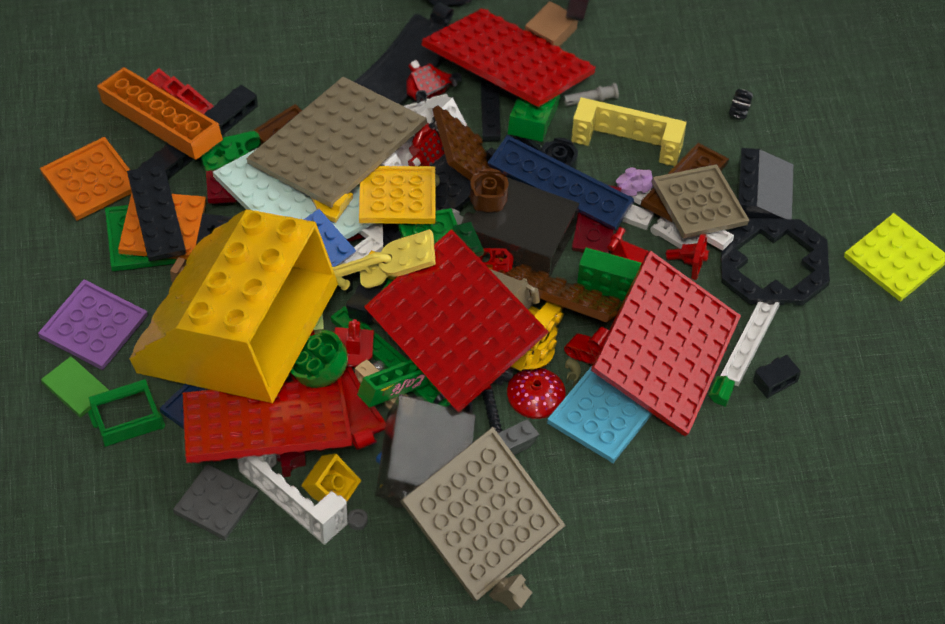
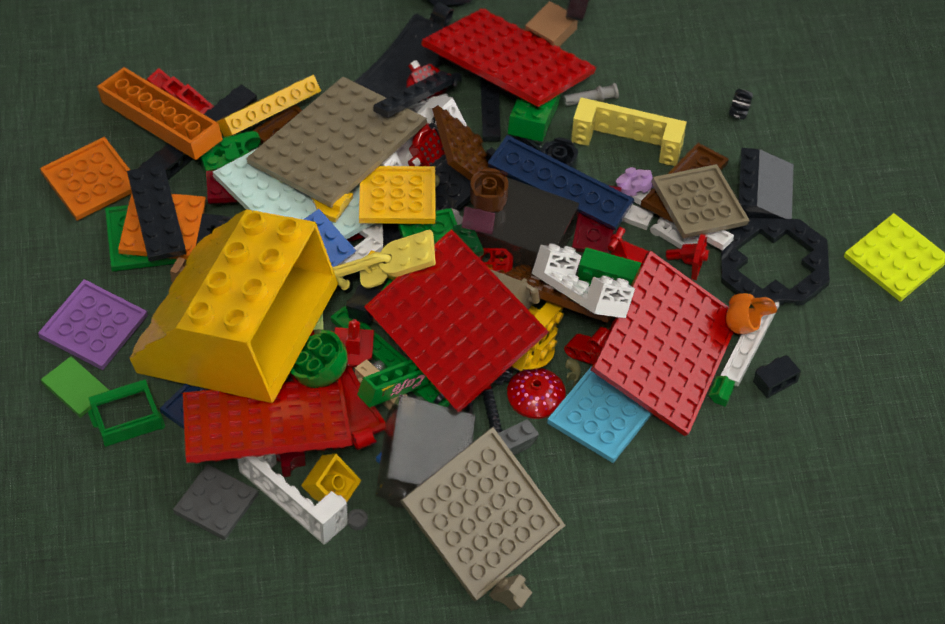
none -> yellow brick [217,75,321,137]
none -> black plate [373,71,454,118]
none -> clear pink piece [462,207,495,234]
none -> white plate [532,243,635,318]
none -> orange piece [726,293,777,334]

